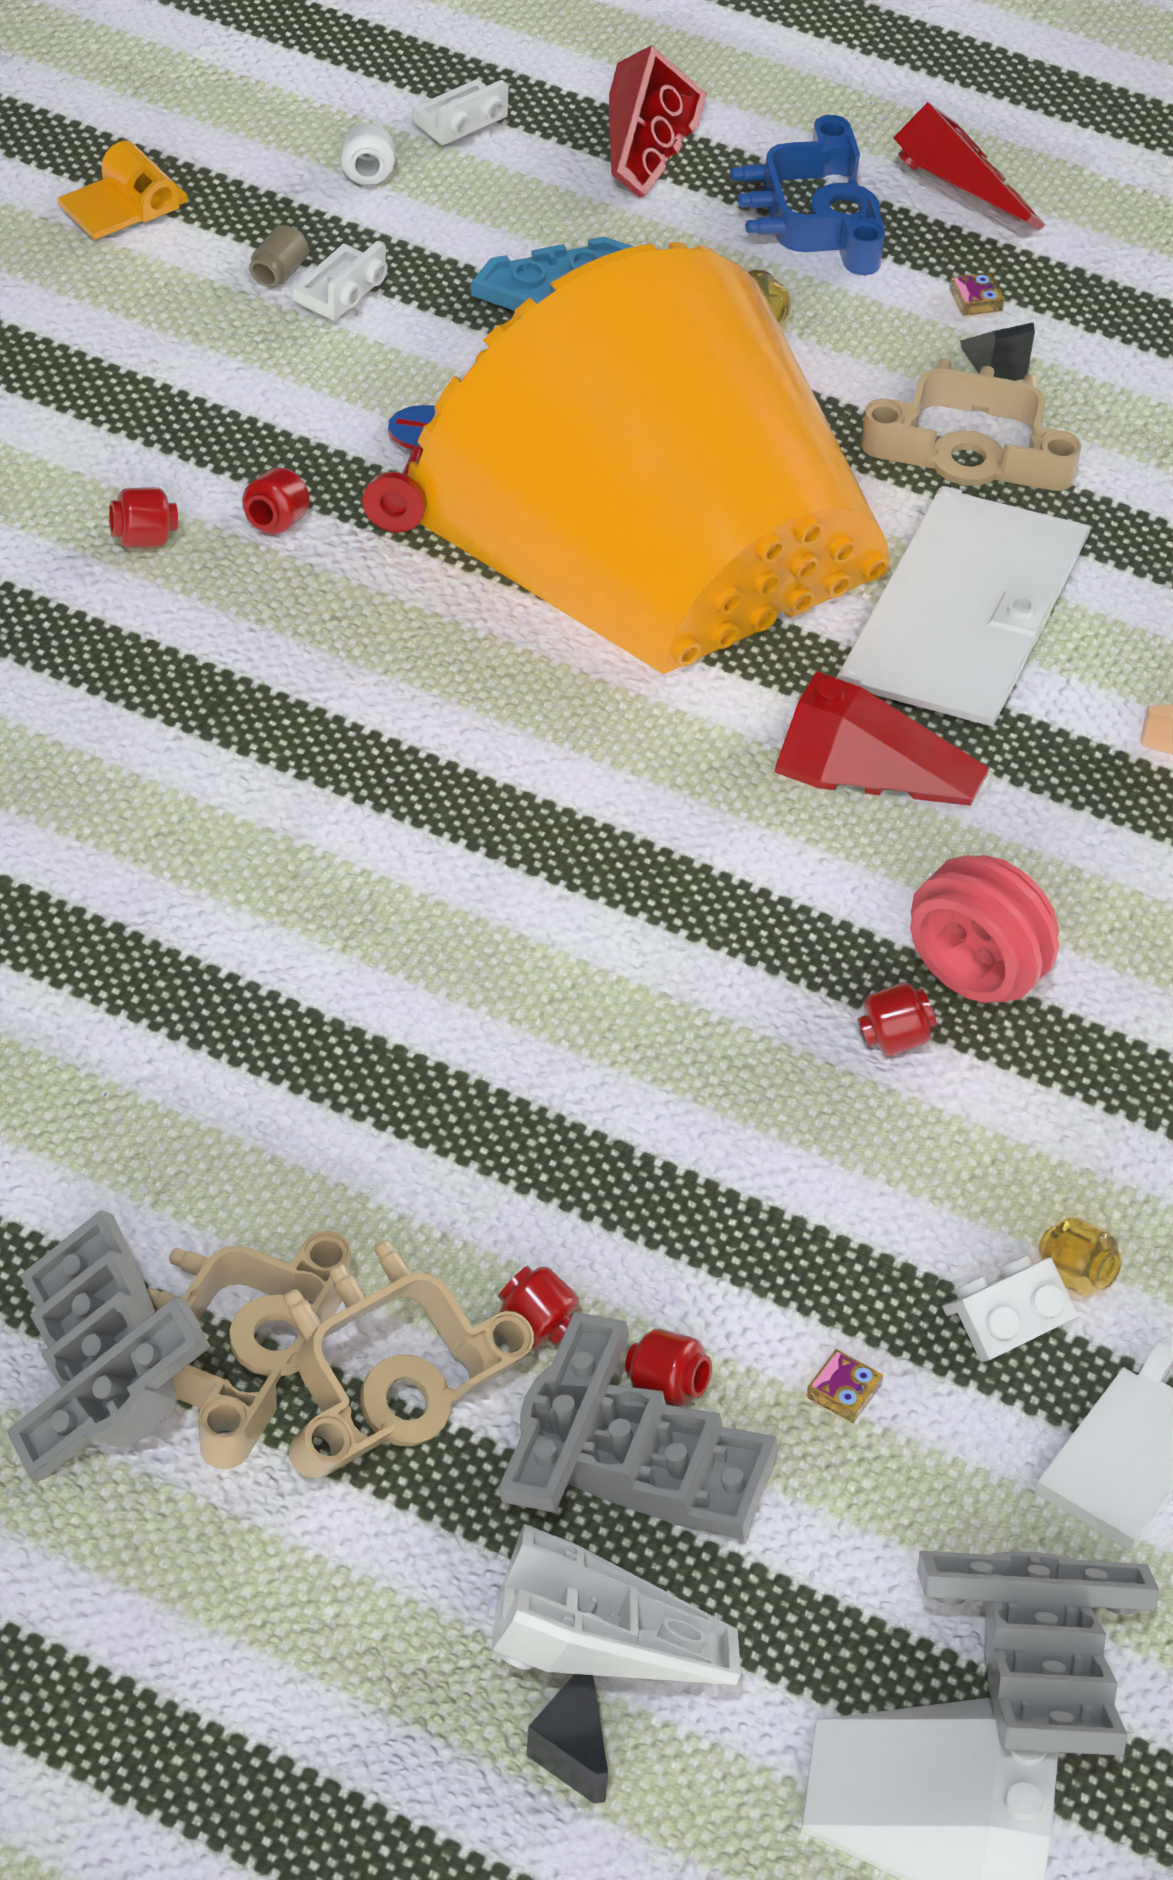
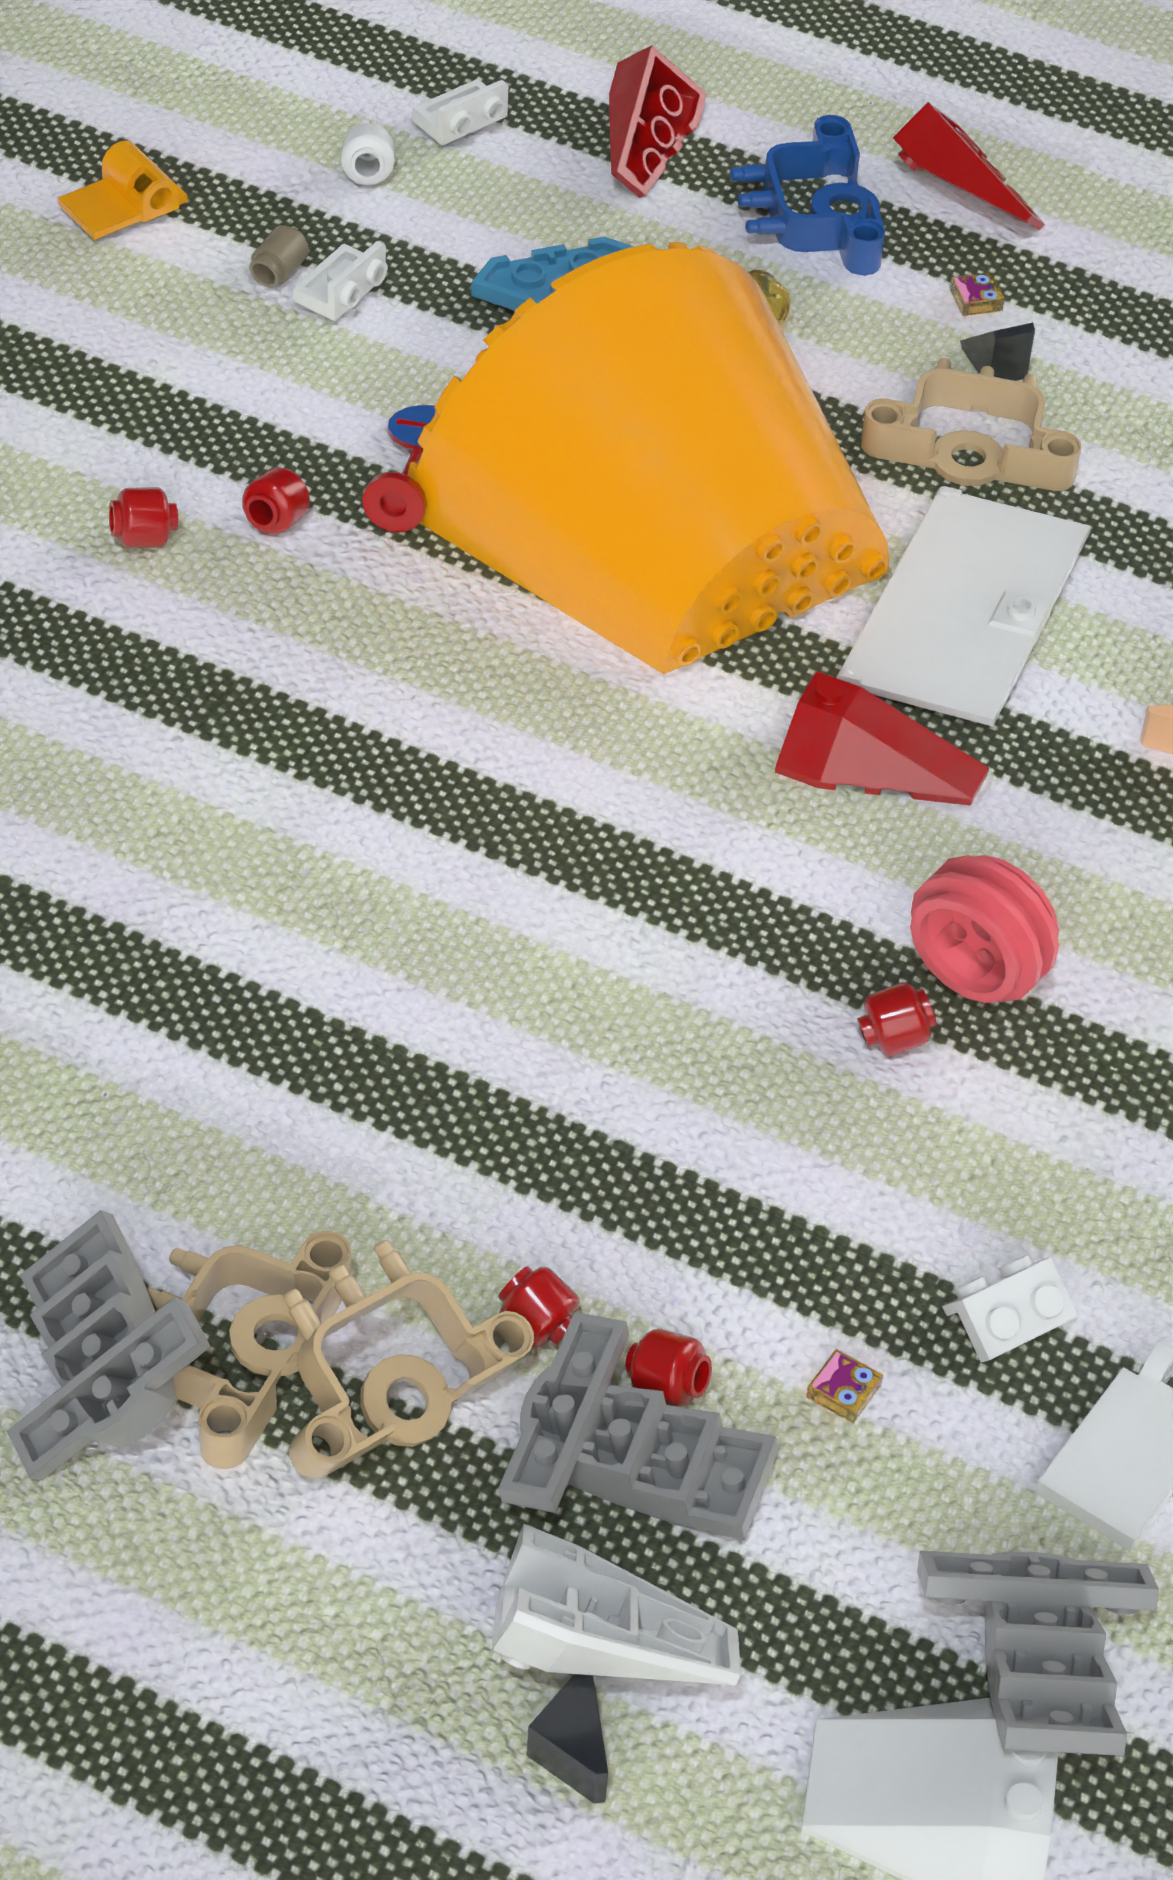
clear yellow head [1039,1217,1122,1296] -> none

